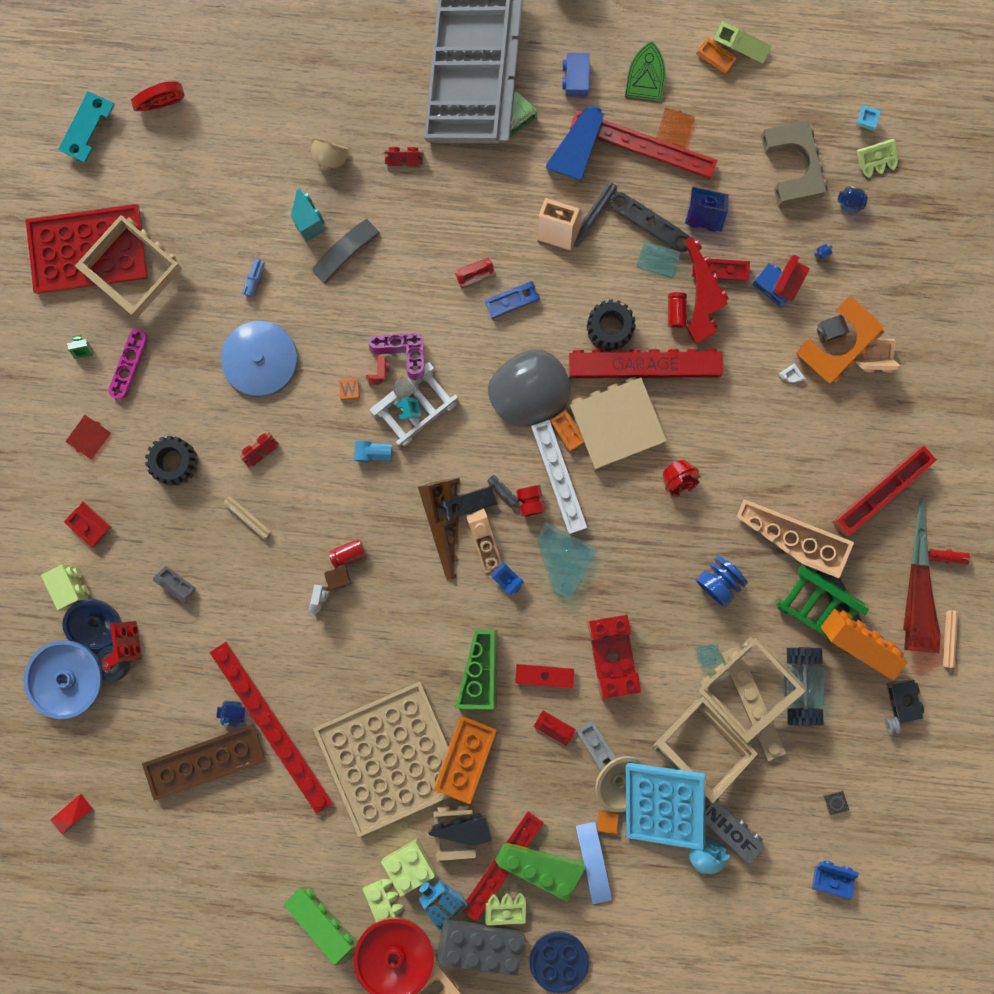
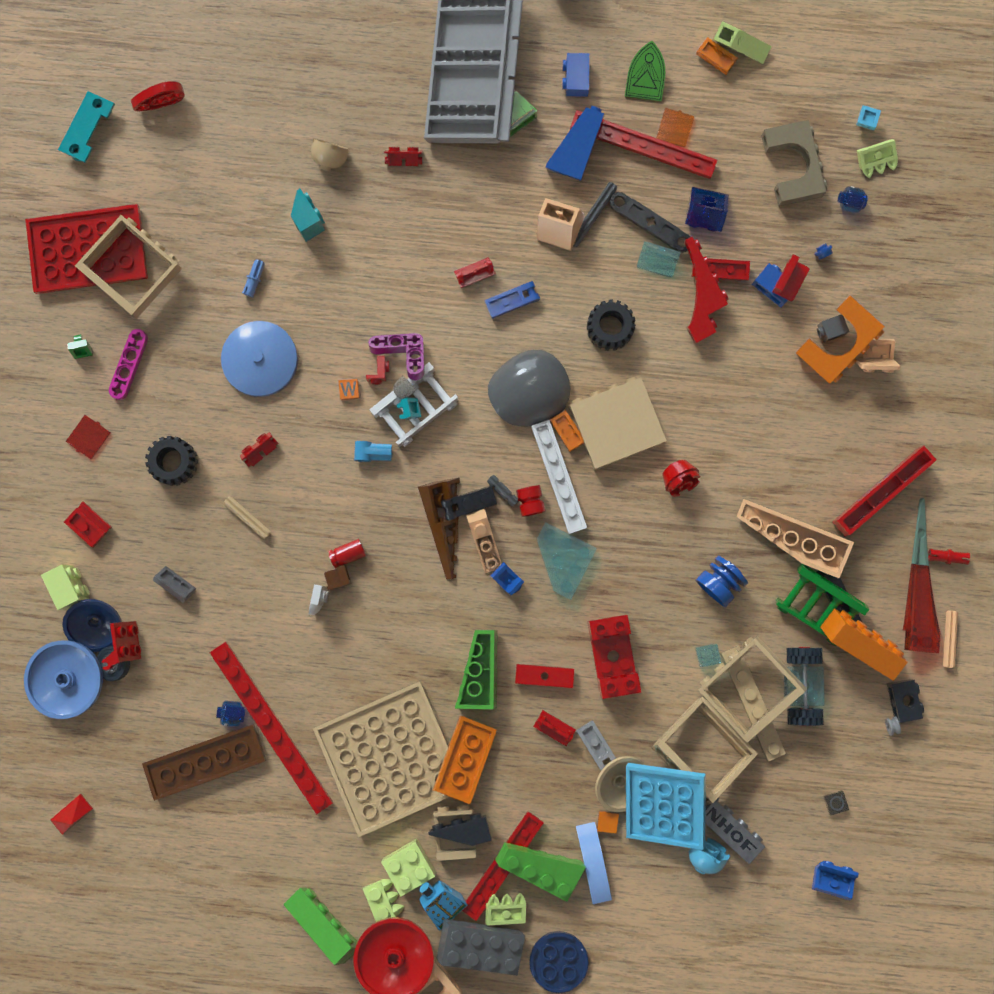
dark grey slope [312,219,380,283] -> none
red brick [568,349,723,379] -> none
red piece [668,292,687,328] -> none
white tile [778,363,805,383] -> none

